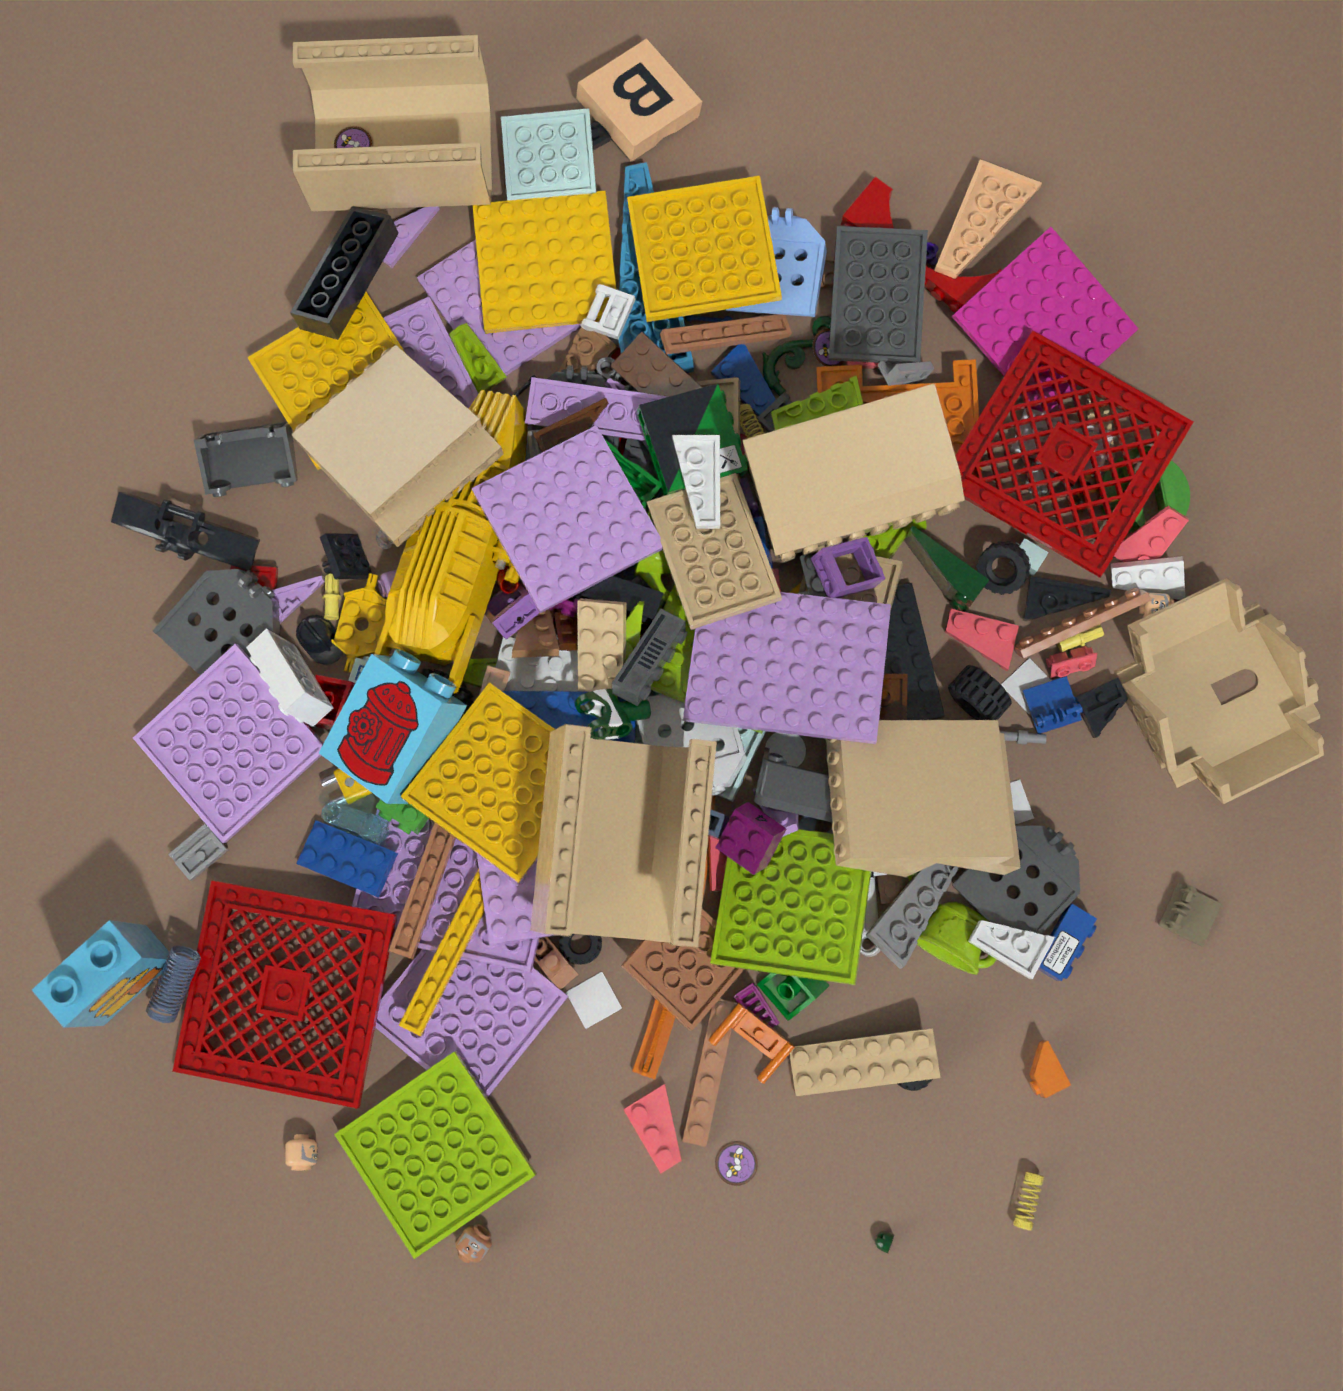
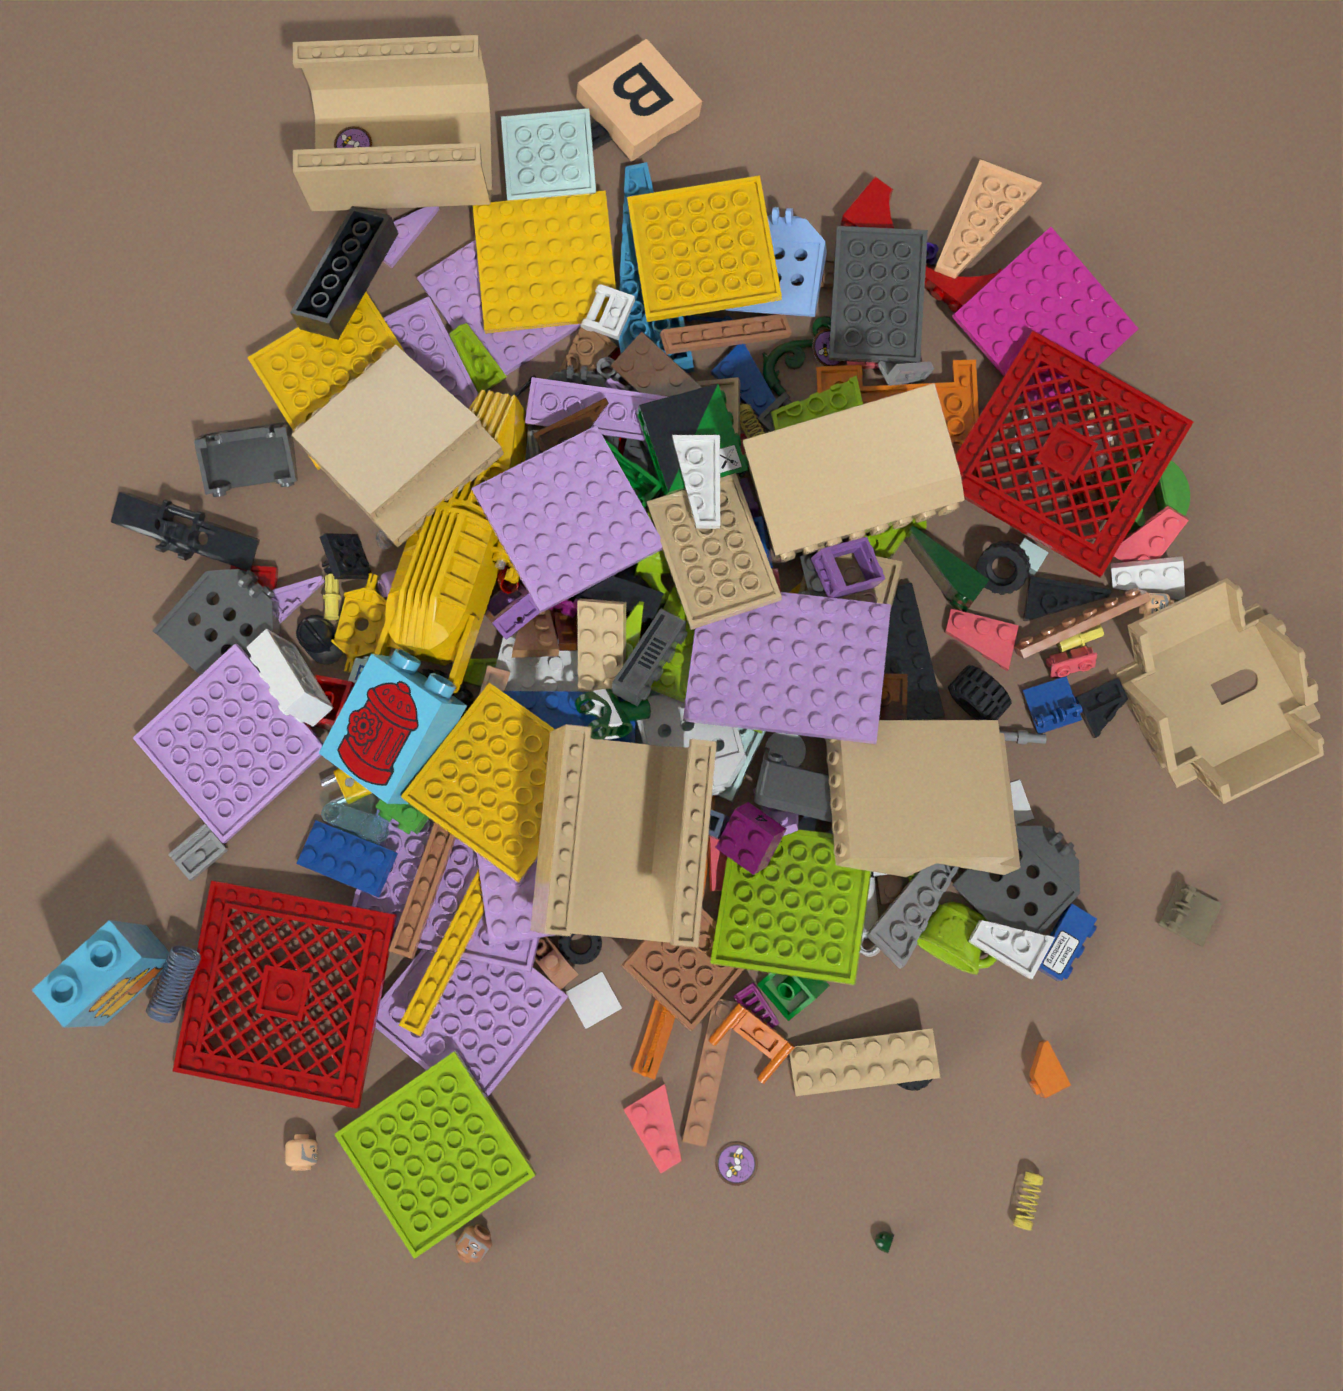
white sticker [1001,658,1051,714] -> none

